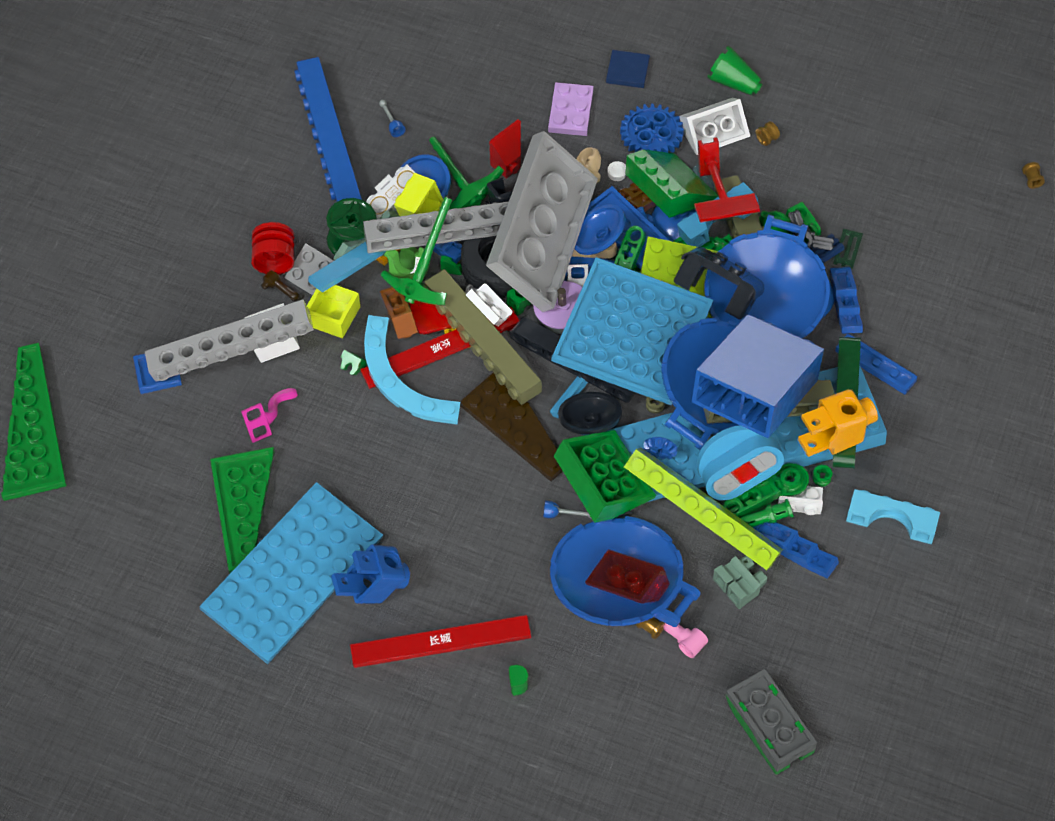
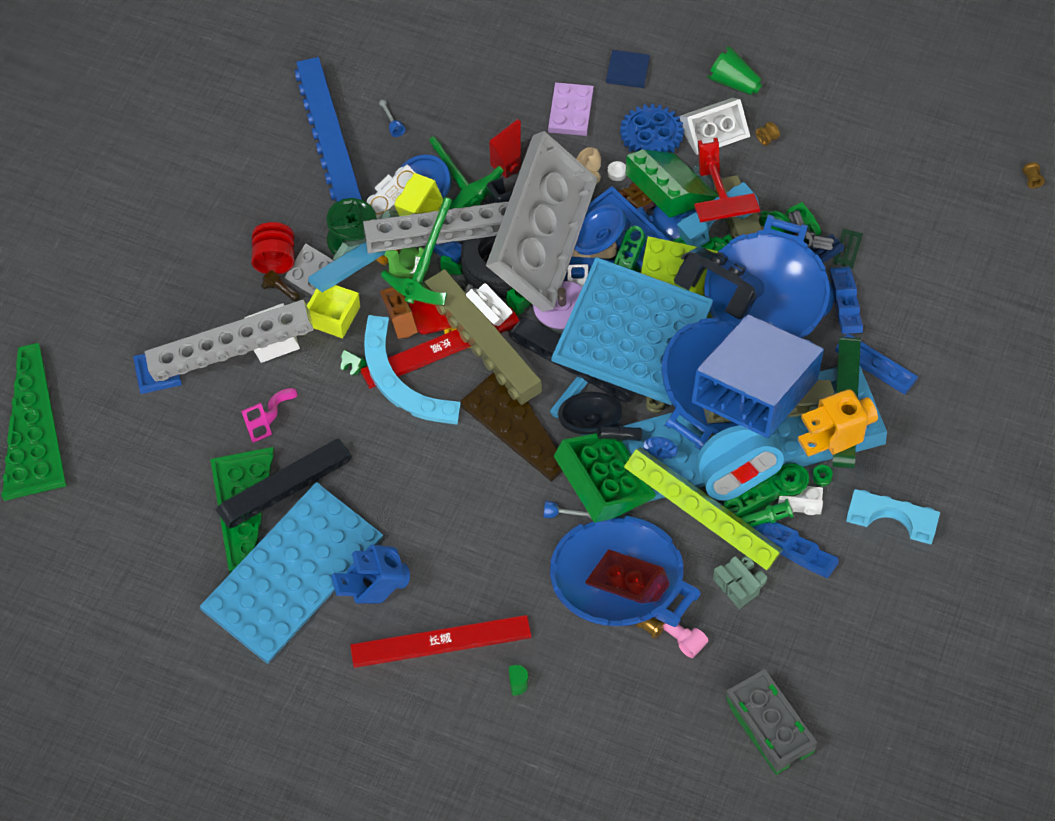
none -> black beam [216,439,352,529]
none -> black pin [597,424,642,442]

